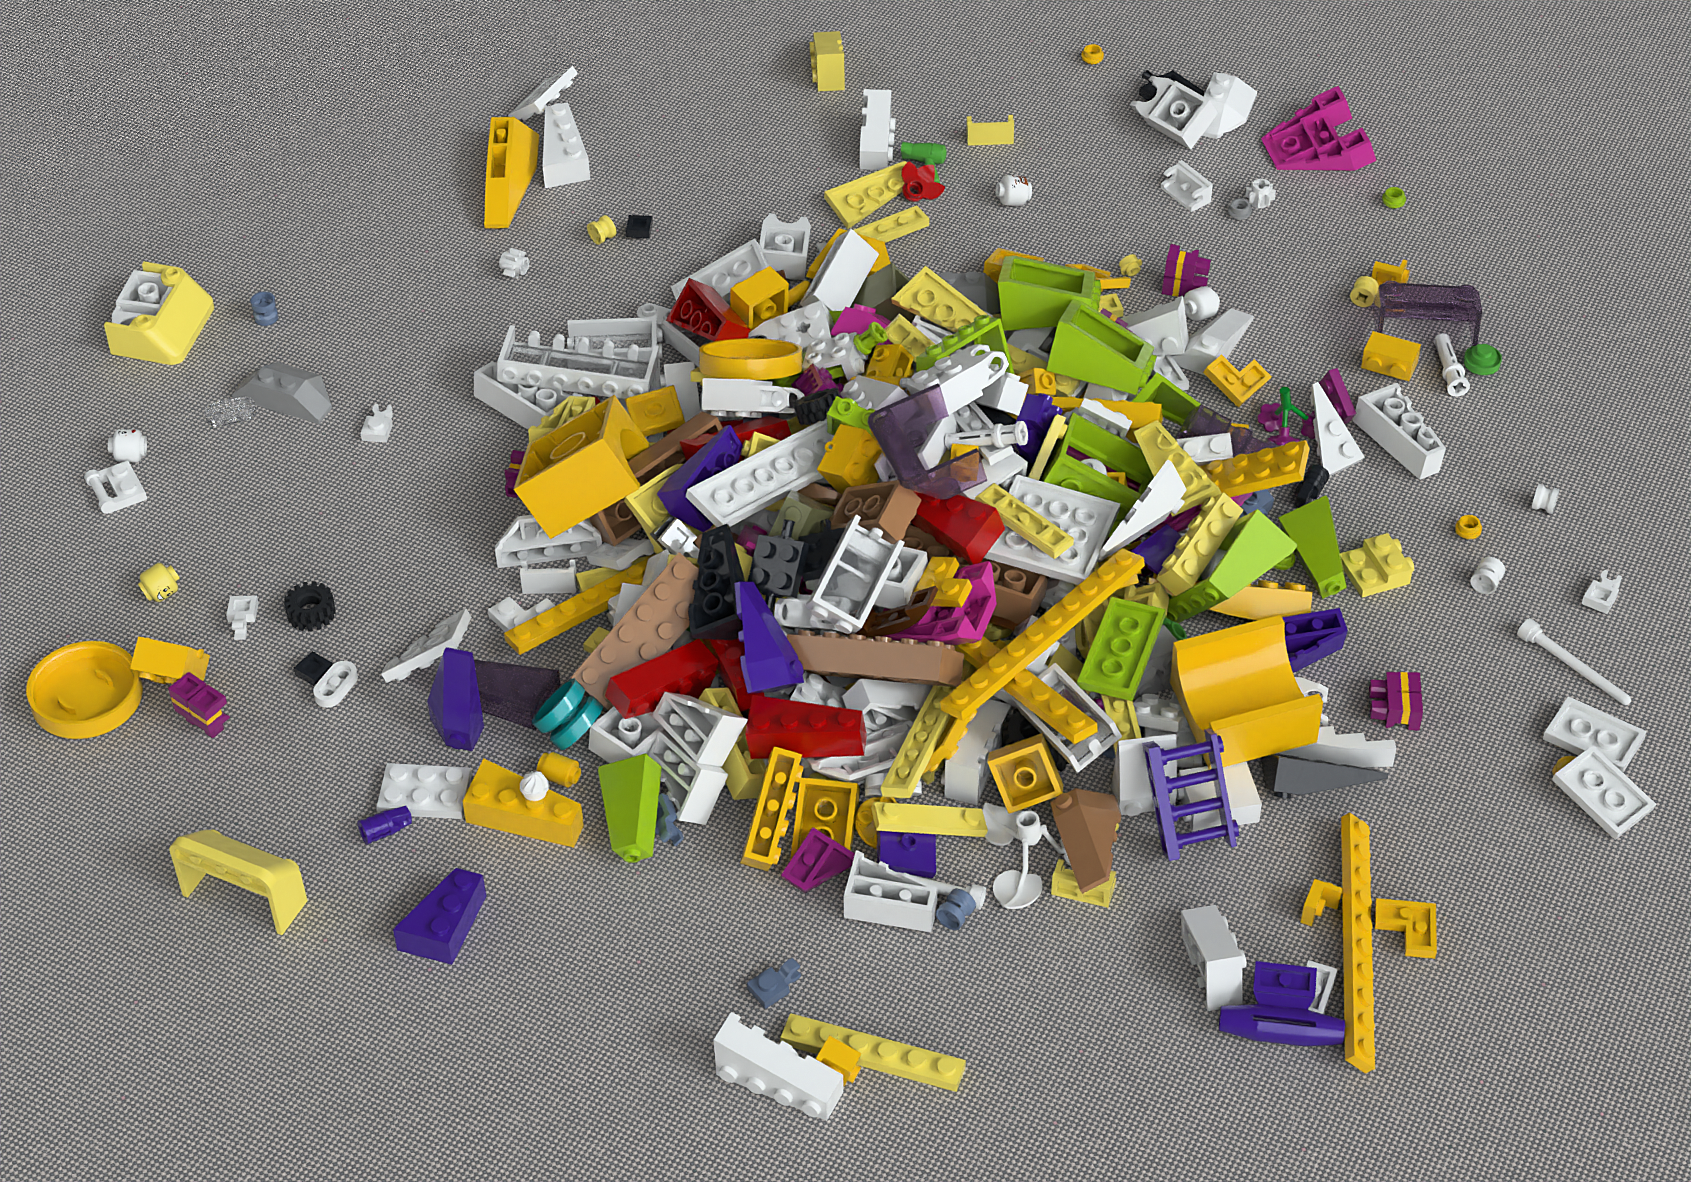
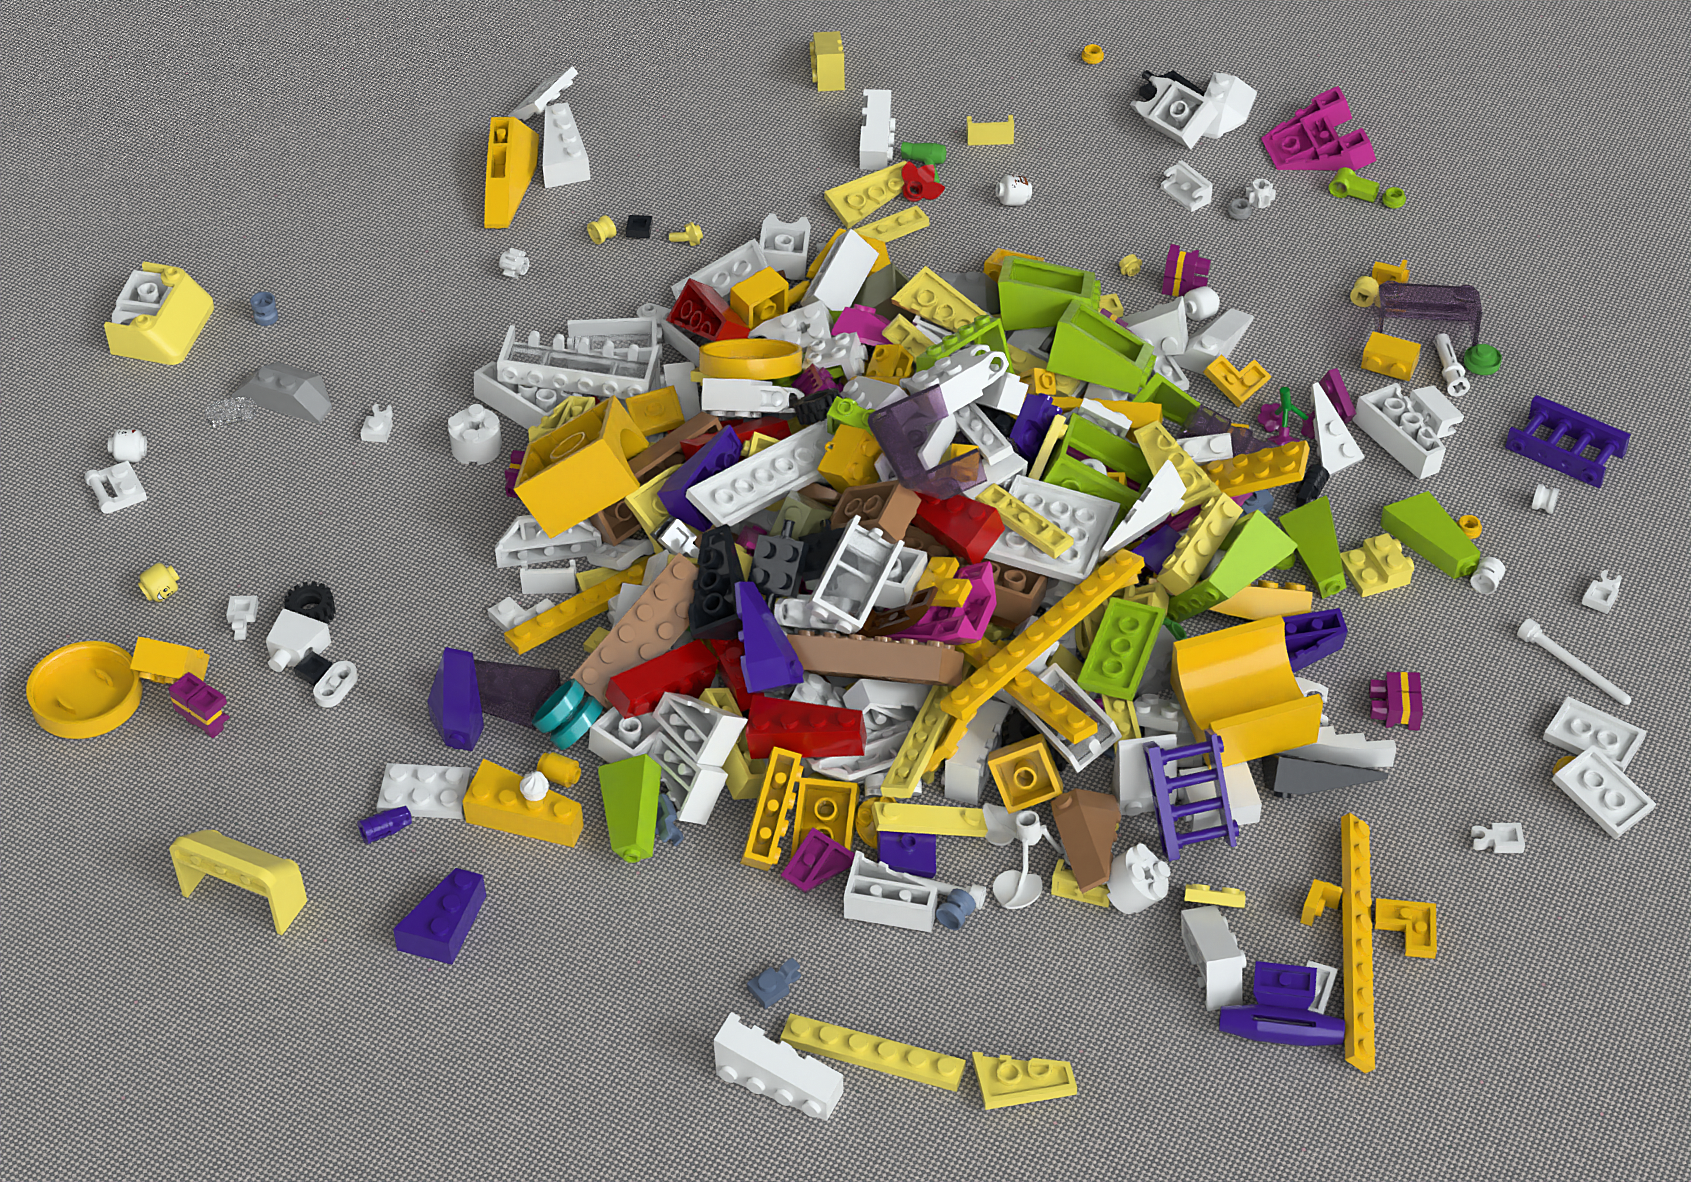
white plate [381,609,472,683] -> none
yellow brick [816,1035,862,1086] -> none
lime bush [853,322,887,355] -> none
white pin [945,421,1028,450] -> none
yellow wing [1065,264,1131,292] -> none
none -> white torso [266,608,331,672]
none -> white brick [448,404,502,465]
none -> light yellow plate [669,222,703,246]
none -> light yellow wing [972,1051,1077,1110]
none -> white brick [1102,843,1171,914]
none -> light yellow plate [1184,884,1246,909]
none -> lime piece [1329,167,1380,203]
none -> lime slope [1380,491,1481,579]
none -> white hinge [1409,385,1464,438]
none -> white plate [1470,823,1525,853]
none -> dark purple fence [1505,394,1631,489]

